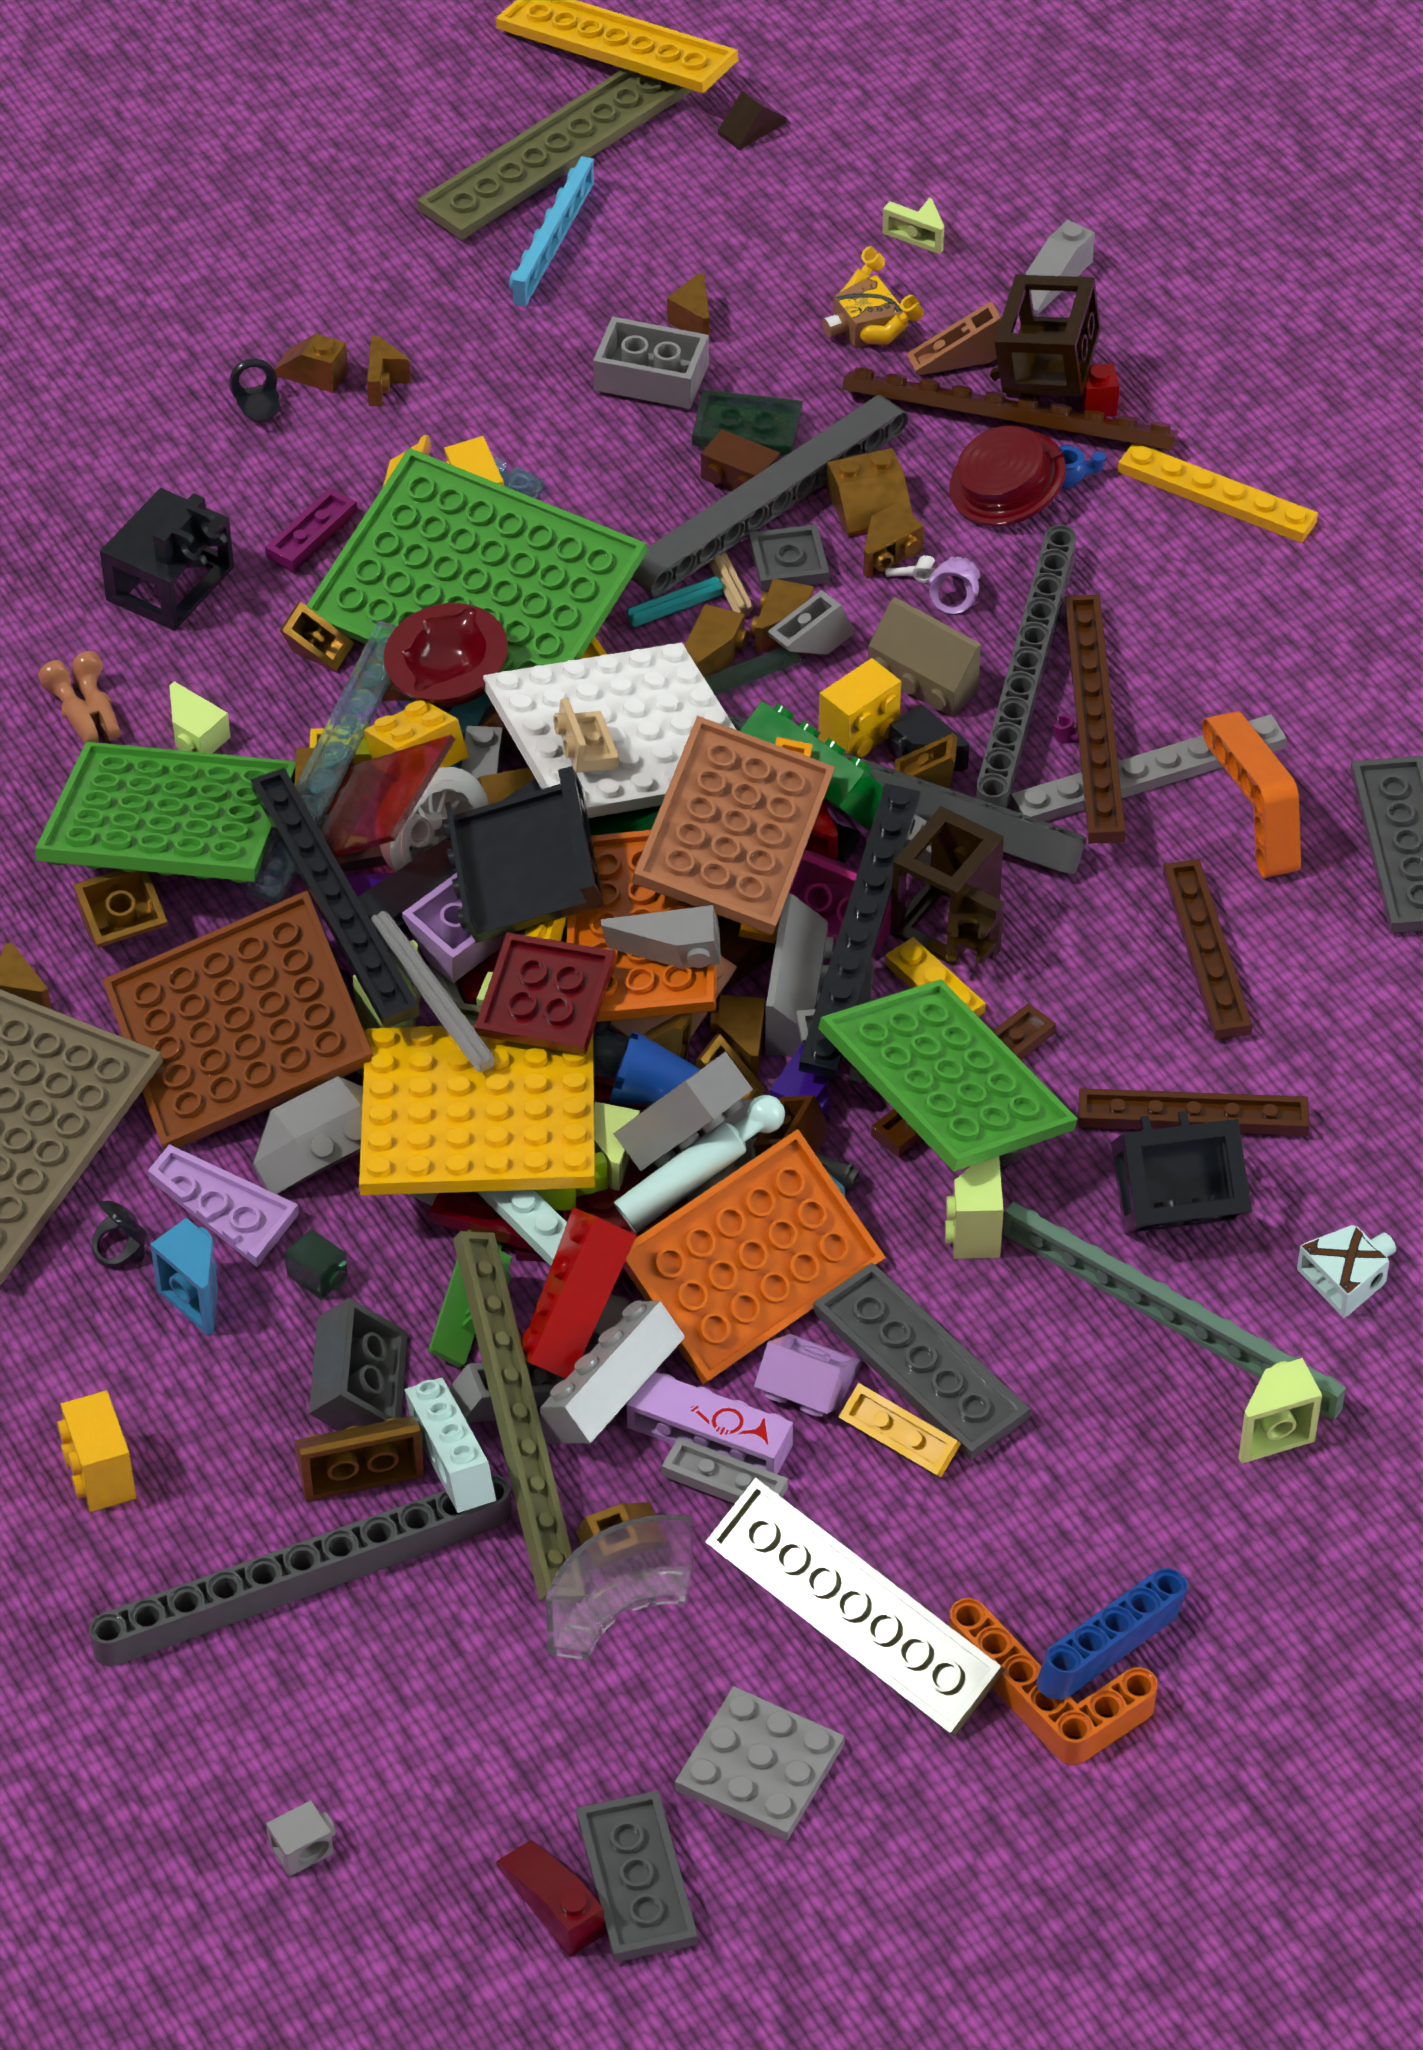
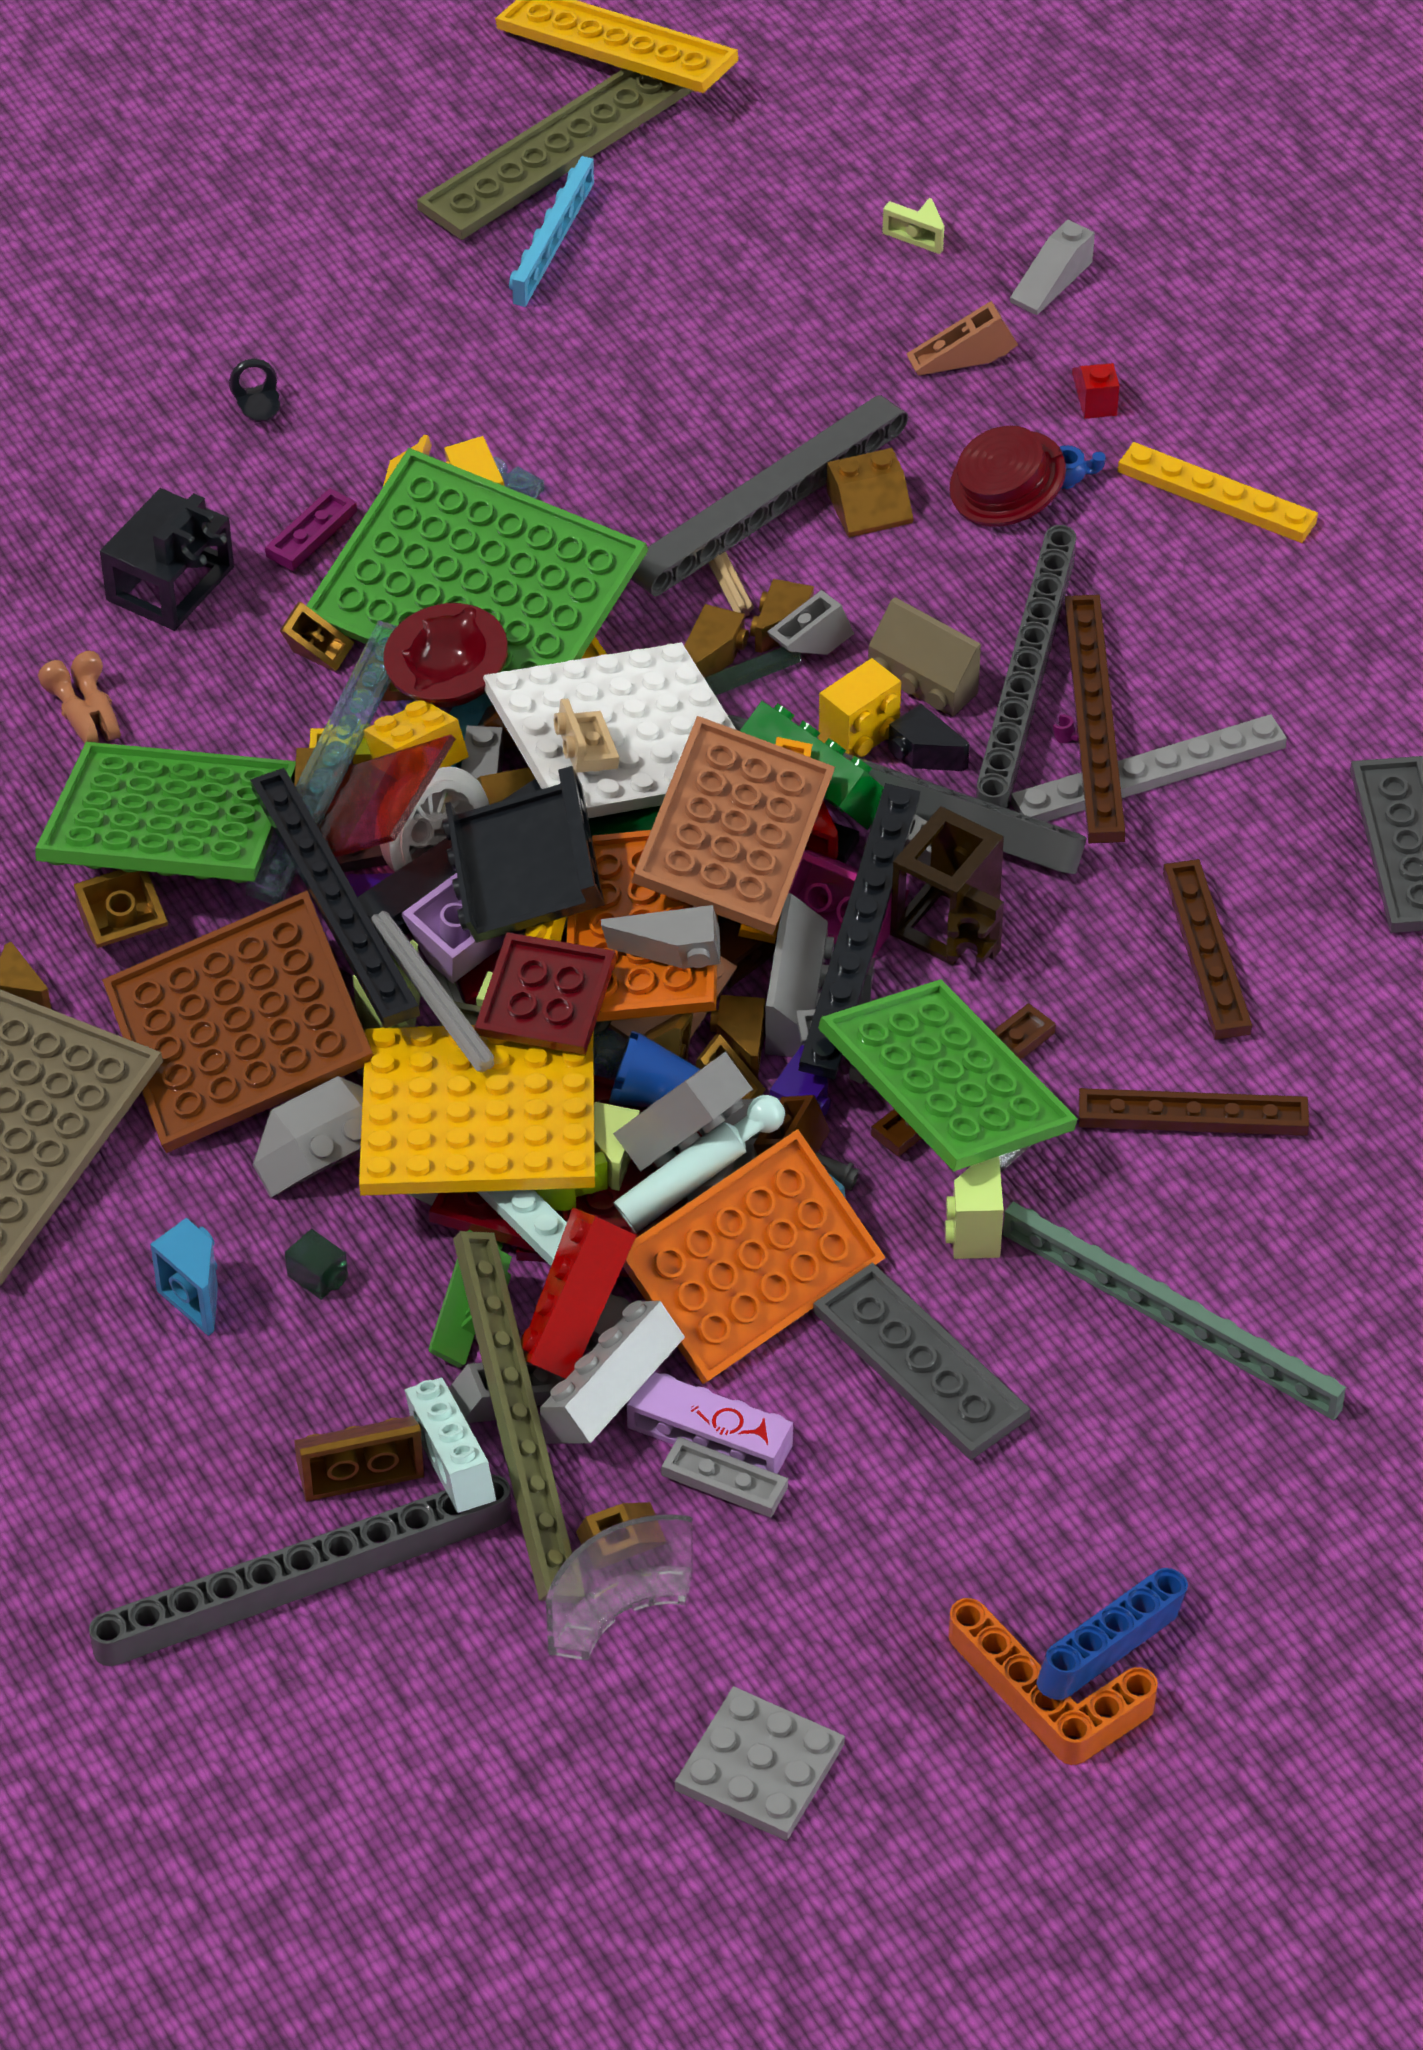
yellow brick [56,1390,136,1512] -> none
black piece [91,1200,148,1268] -> none
lavender wing [148,1144,299,1267] -> none
yellowish green slope [170,681,230,753] -> none
light grey brick [266,1800,336,1877] -> none
pearl gold slope [274,333,348,393] -> none
dark grey slope [309,1298,408,1431] -> none
pearl gold slope [367,336,411,406] -> none
dark red slope [496,1839,605,1957] -> none
dark grey plate [576,1791,698,1963] -> none
light grey brick [593,316,709,409] -> none
teal axle [626,576,723,627] -> none
pearl gold slope [667,273,710,343] -> none
clear green plate [692,389,803,456] -> none
reddish brown brick [701,429,780,491] -> none
plate [706,1478,1005,1736] -> none
dark brown slope [718,91,787,150] -> none
dark grey plate [749,524,830,591] -> none
lavender slope [754,1334,862,1417] -> none
torso [822,246,924,348] -> none
yellow plate [838,1383,961,1478] -> none
reddish brown plate [842,368,1179,450] -> none
pearl gold slope [863,502,924,579] -> none
white hand [885,555,936,583] -> none
yellow plate [885,937,986,1017] -> none
pearl gold slope [894,733,958,788] -> none
lavender piece [929,556,981,614] -> none
dark brown piece [990,274,1101,400] -> none
black piece [1111,1111,1252,1234] -> none
orange beam [1202,711,1301,879] -> none
yellowish green slope [1238,1358,1322,1464] -> none
light aqua torso [1297,1225,1396,1318] -> none

